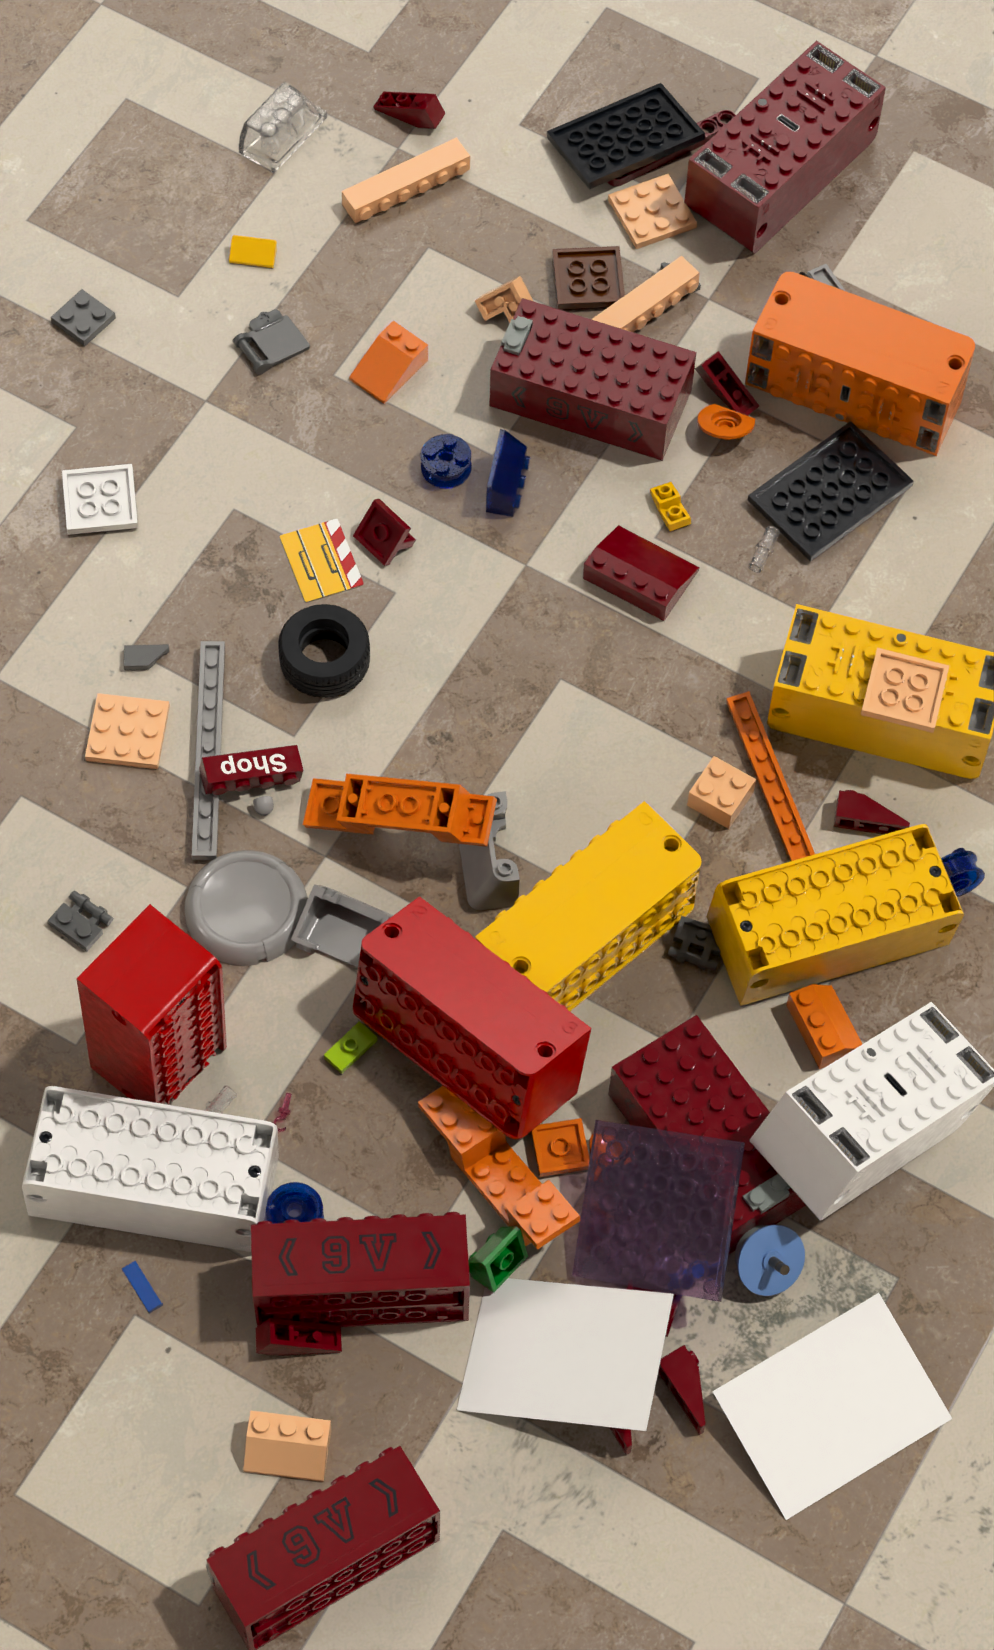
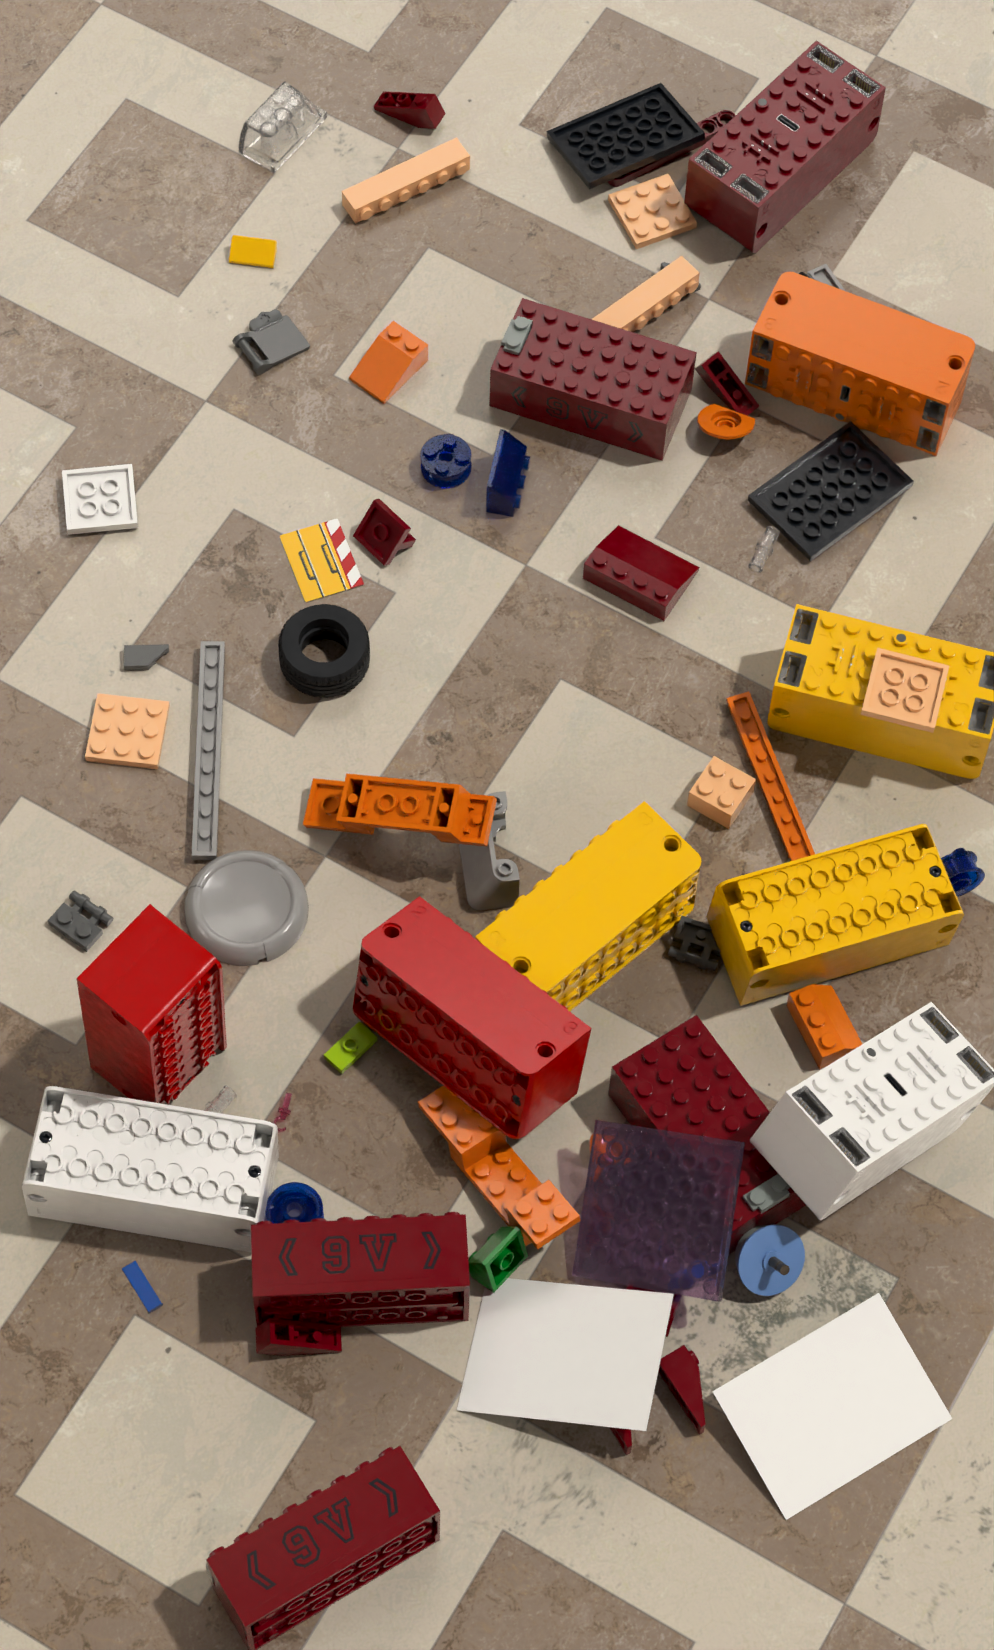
plate [51,289,116,346] -> none
dark red brick [199,745,304,795] -> none
light nougat slope [243,1410,331,1482] -> none
light grey hinge [253,796,274,816] -> none
light grey windscreen [291,884,393,967] -> none
light nougat panel [475,276,533,323] -> none
orange plate [531,1118,591,1177] -> none
reddish brown plate [552,246,625,309] -> none
yellow slope [650,482,691,531] -> none
dark red slope [834,790,910,835] -> none

